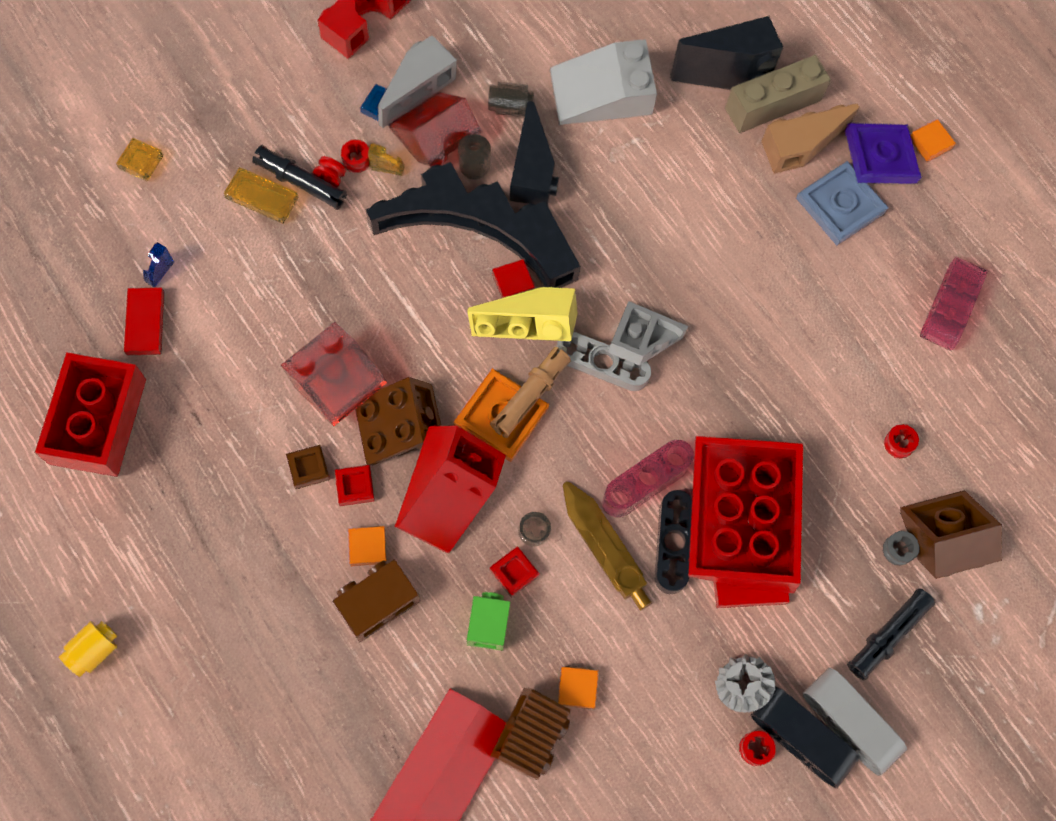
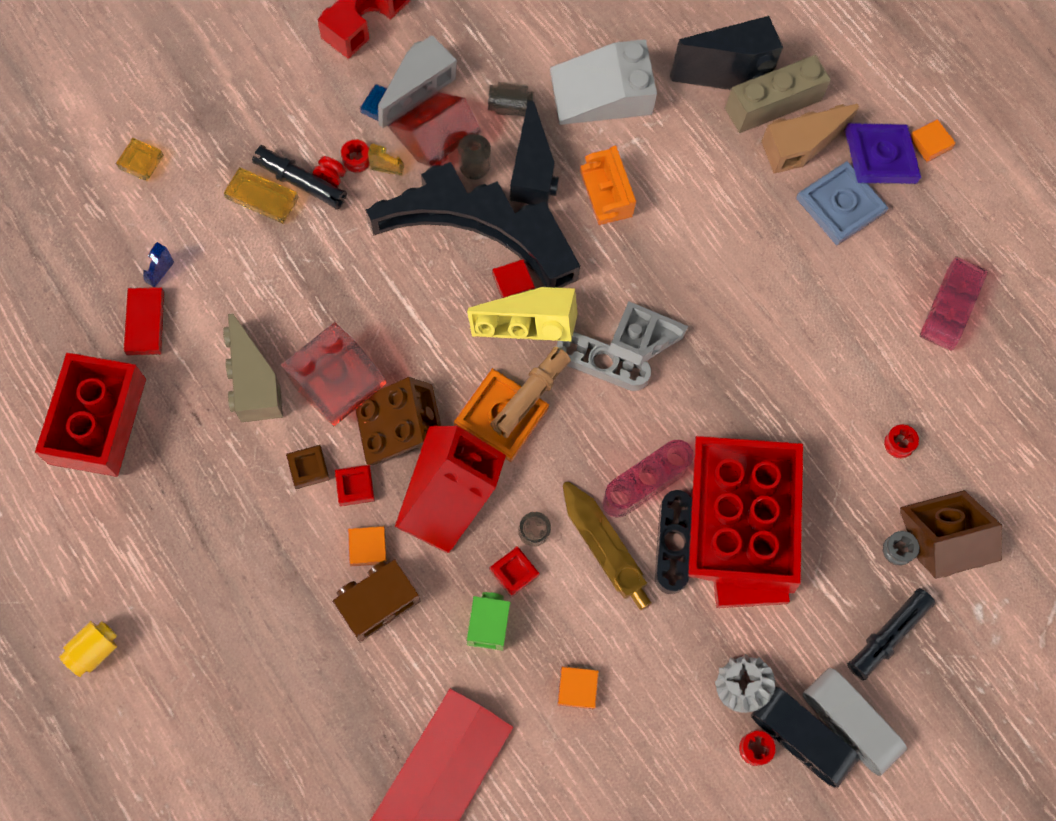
reddish brown brick [490,688,570,780] -> none
none -> dark tan slope [223,314,283,423]
none -> orange hinge [580,146,636,225]

